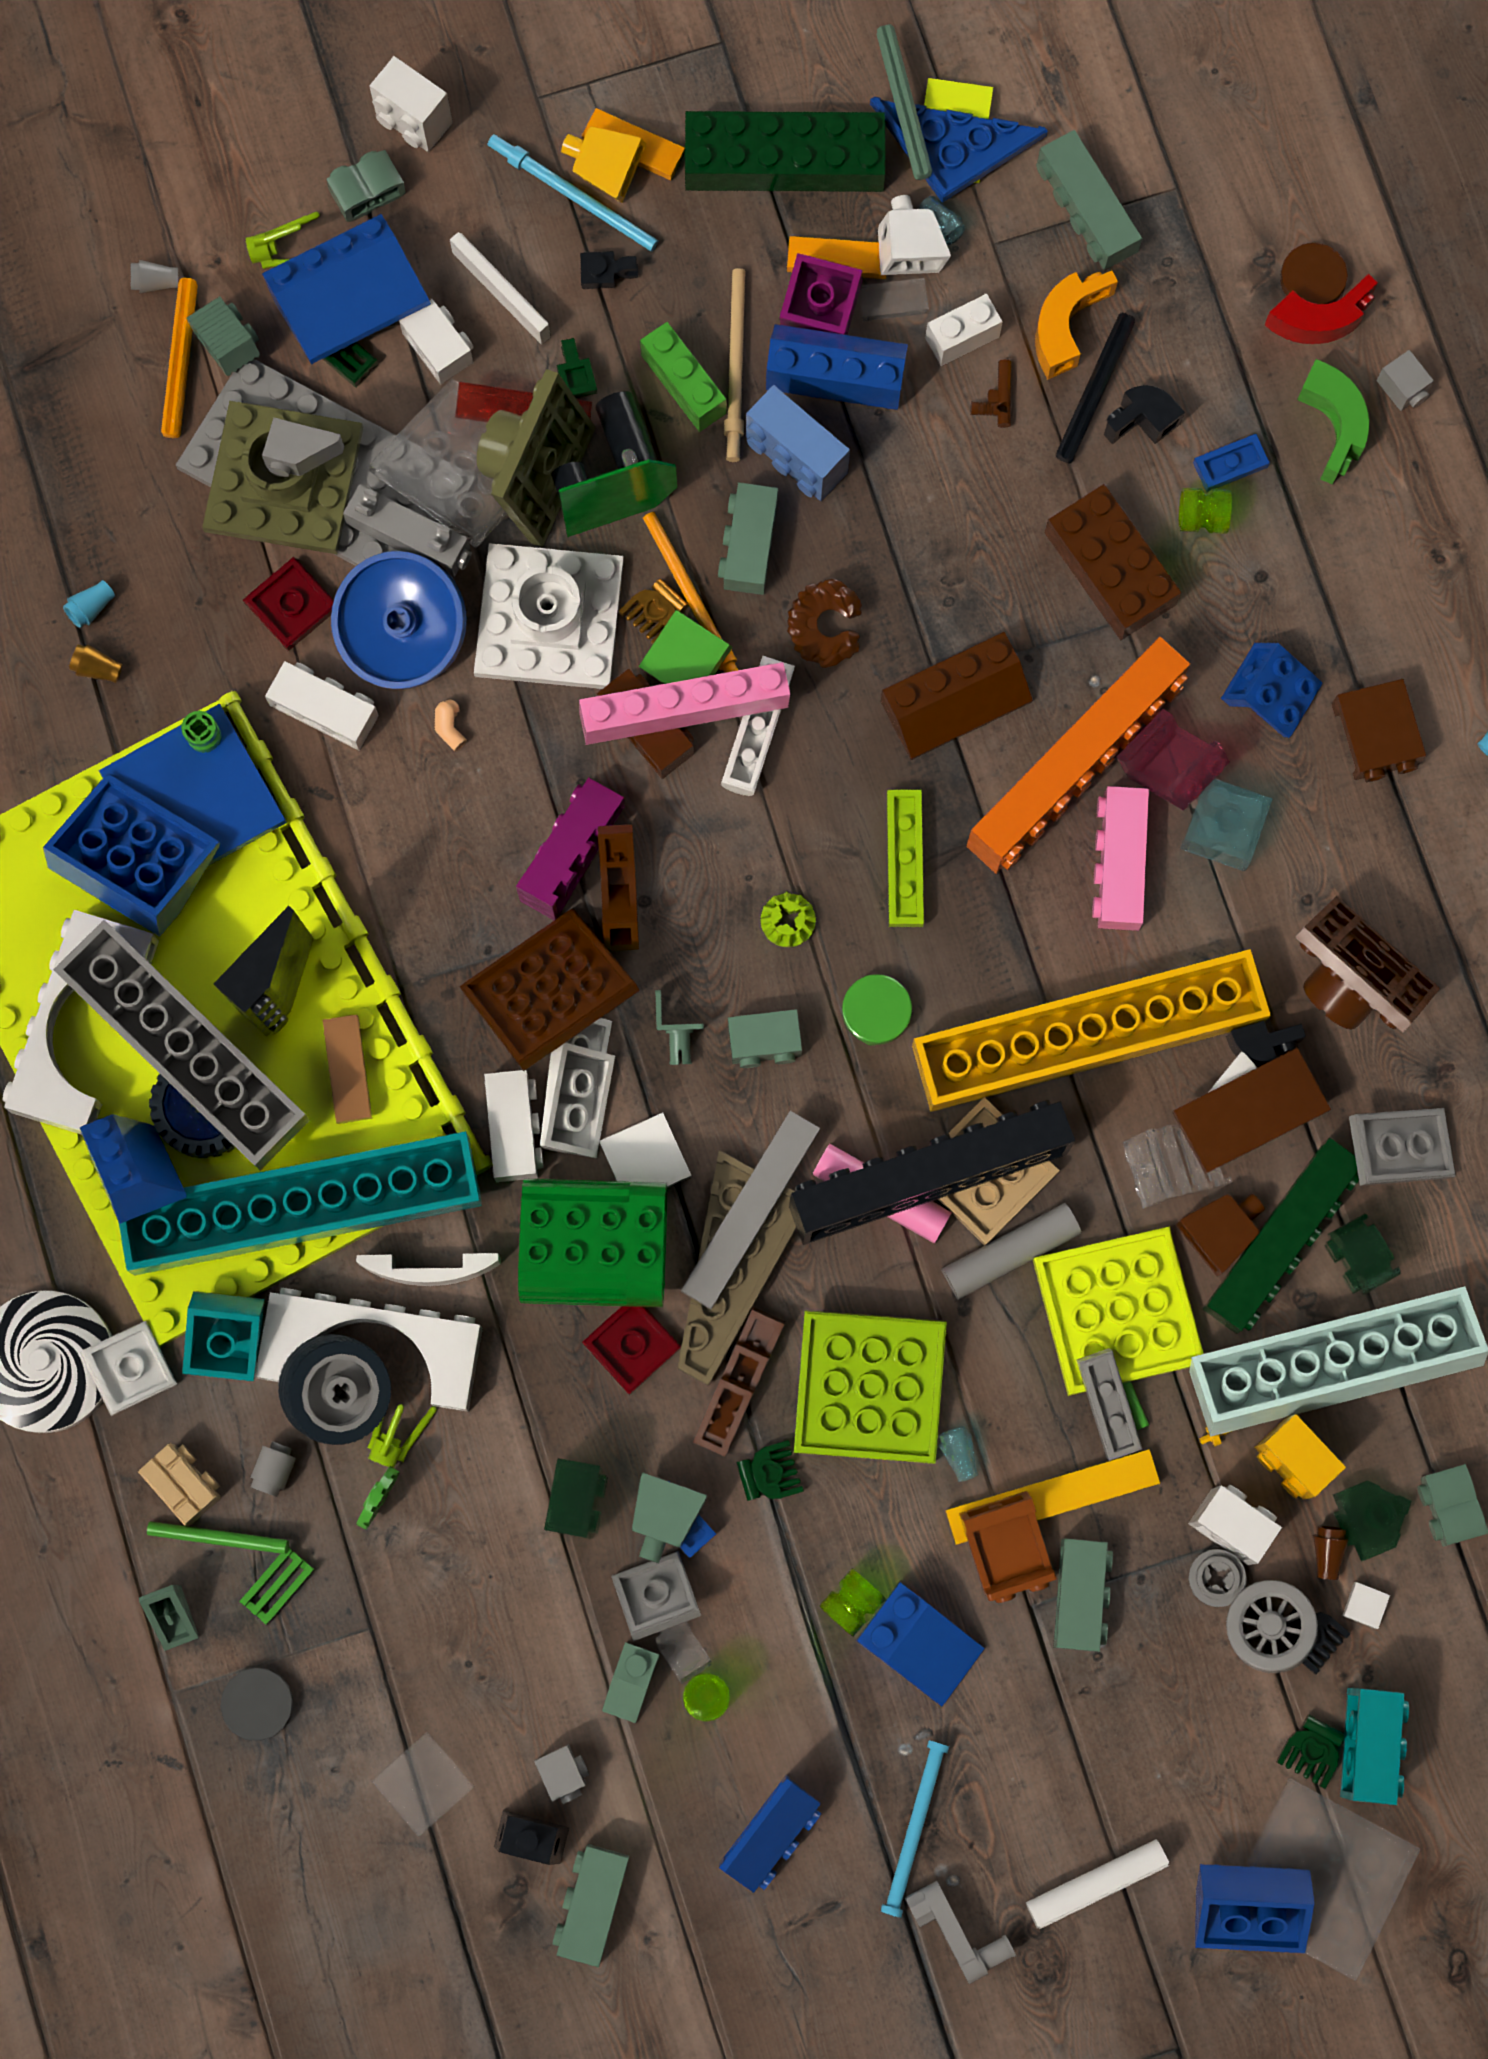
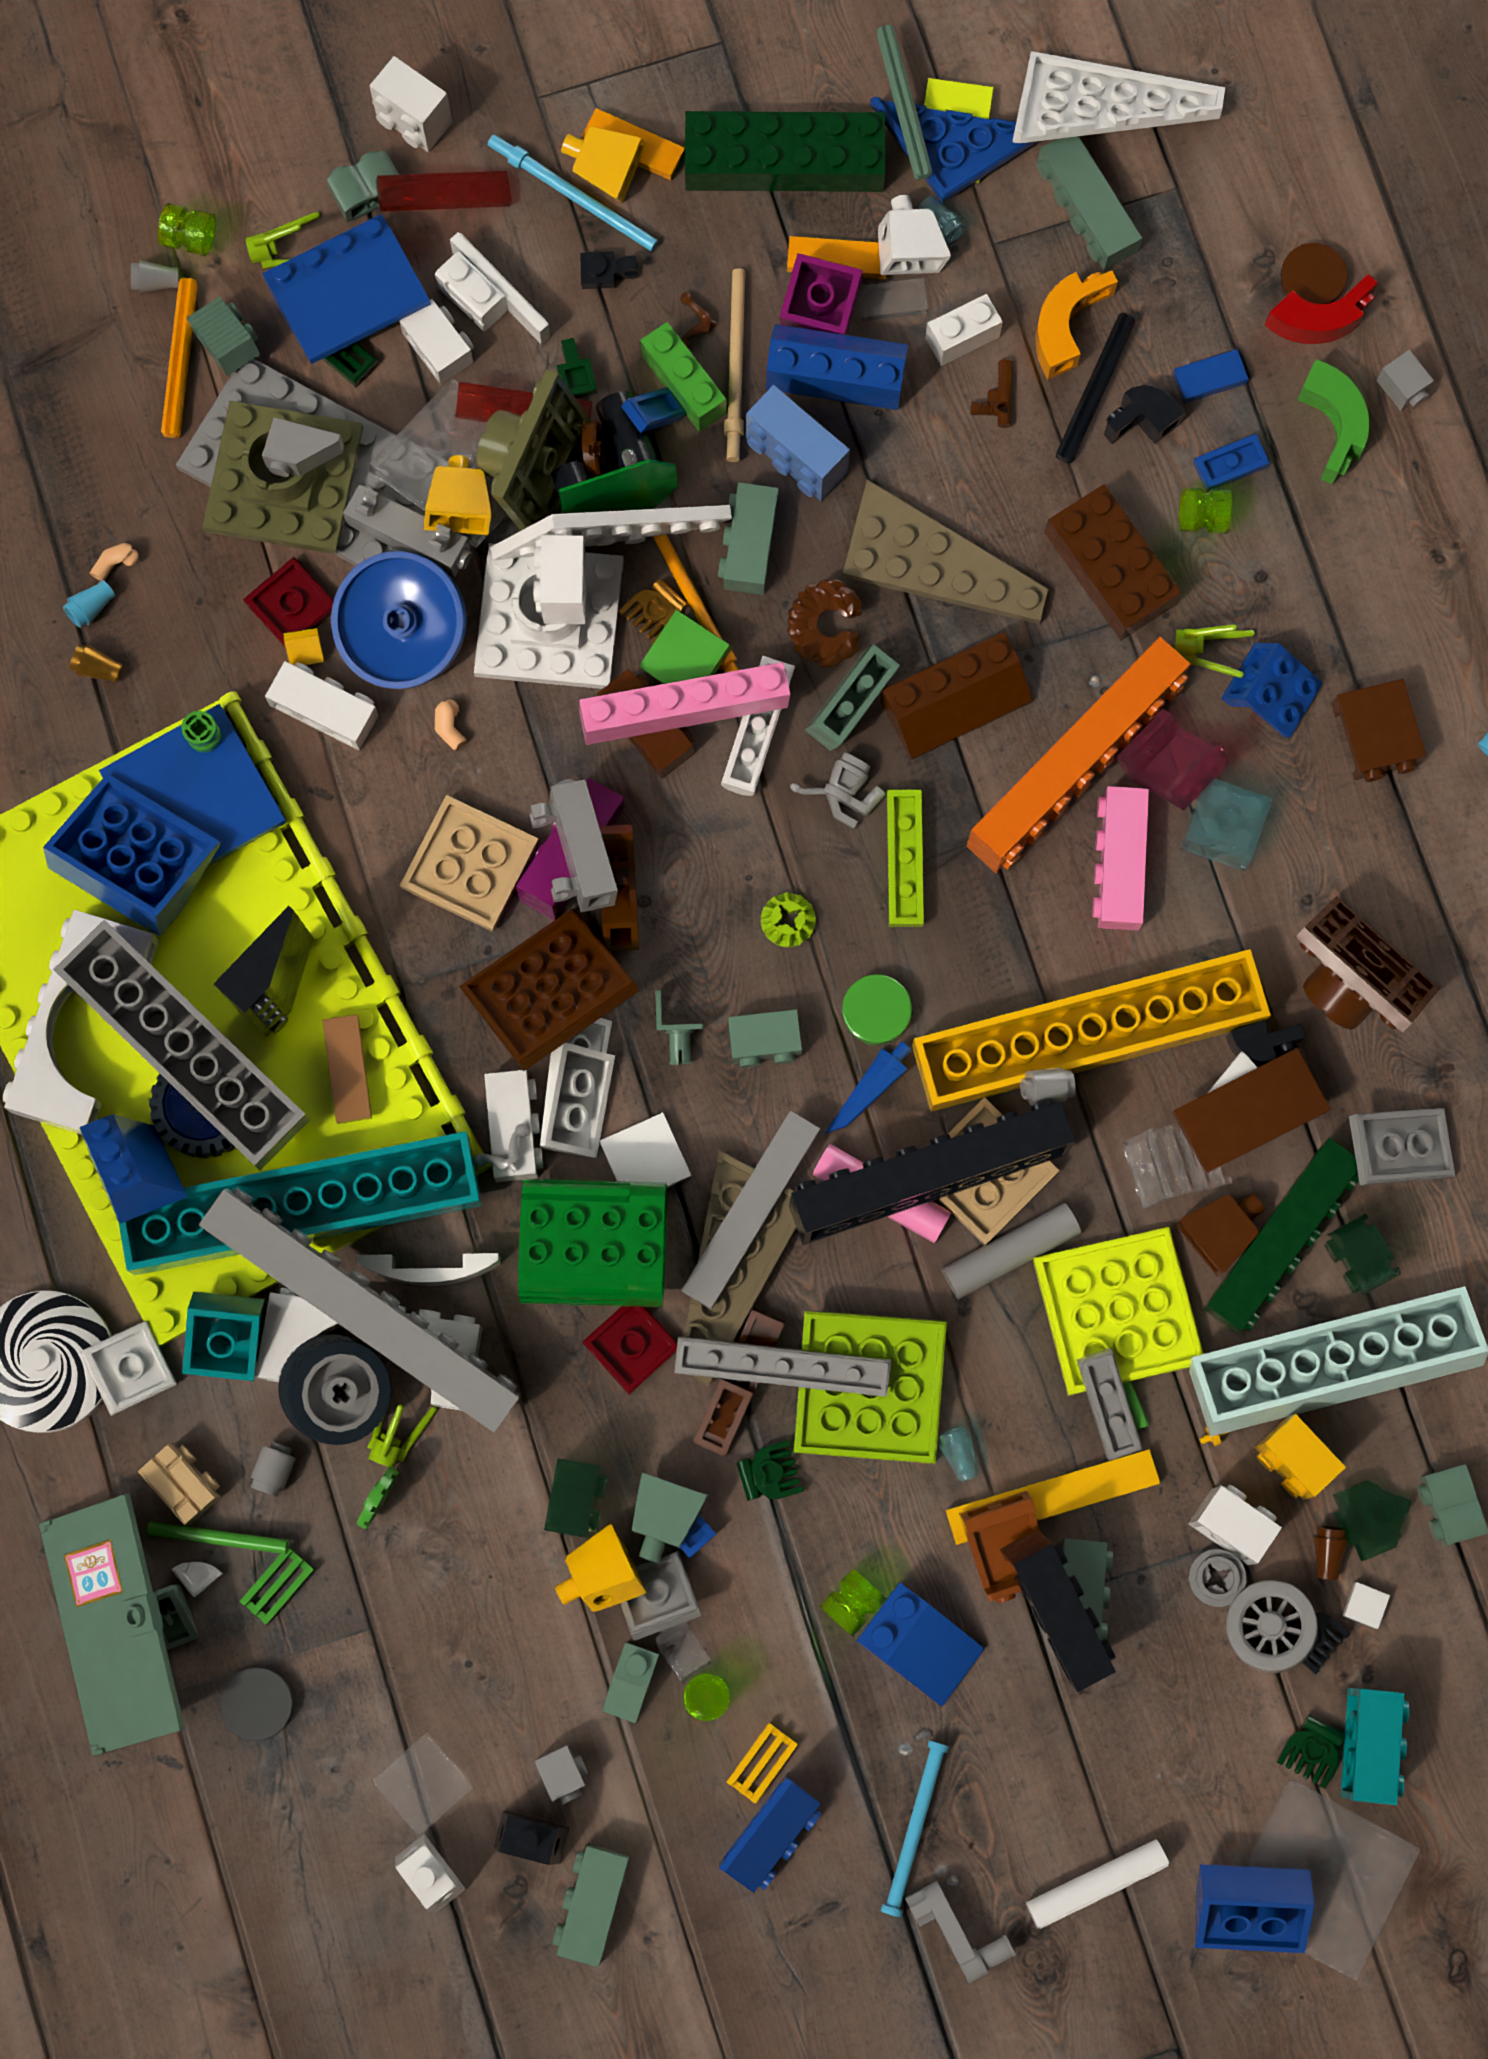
none -> sand green door [39,1493,185,1756]
none -> light nougat arm [90,543,139,581]
none -> clear neon green wheel [157,203,216,256]
none -> white tile [172,1561,223,1598]
none -> light grey brick [199,1187,520,1433]
none -> yellow tile [284,628,324,665]
none -> clear red tile [375,171,512,212]
none -> white torso [395,1834,466,1913]
none -> tan plate [400,795,539,932]
none -> yellow torso [423,455,491,535]
none -> white brick [435,251,508,332]
none -> light grey piece [474,1124,528,1173]
none -> white wing [490,505,732,561]
none -> light grey brick [529,779,618,912]
none -> white brick [534,535,586,624]
none -> yellow torso [554,1524,647,1612]
none -> reddish brown tile [582,421,609,479]
none -> blue tile [621,387,687,433]
none -> light grey tile [675,1336,891,1397]
none -> reddish brown piece [680,292,717,349]
none -> yellow tile [726,1723,798,1804]
none -> light grey piece [790,753,886,829]
none -> sand green brick [804,644,900,751]
none -> blue bar [824,1041,912,1134]
none -> dark tan wing [842,479,1048,624]
none -> black wedge [1000,1529,1116,1692]
none -> white wing [1013,51,1225,143]
none -> light grey brick [1020,1067,1075,1106]
none -> blue tile [1173,349,1248,404]
none -> lime plant [1175,625,1255,678]

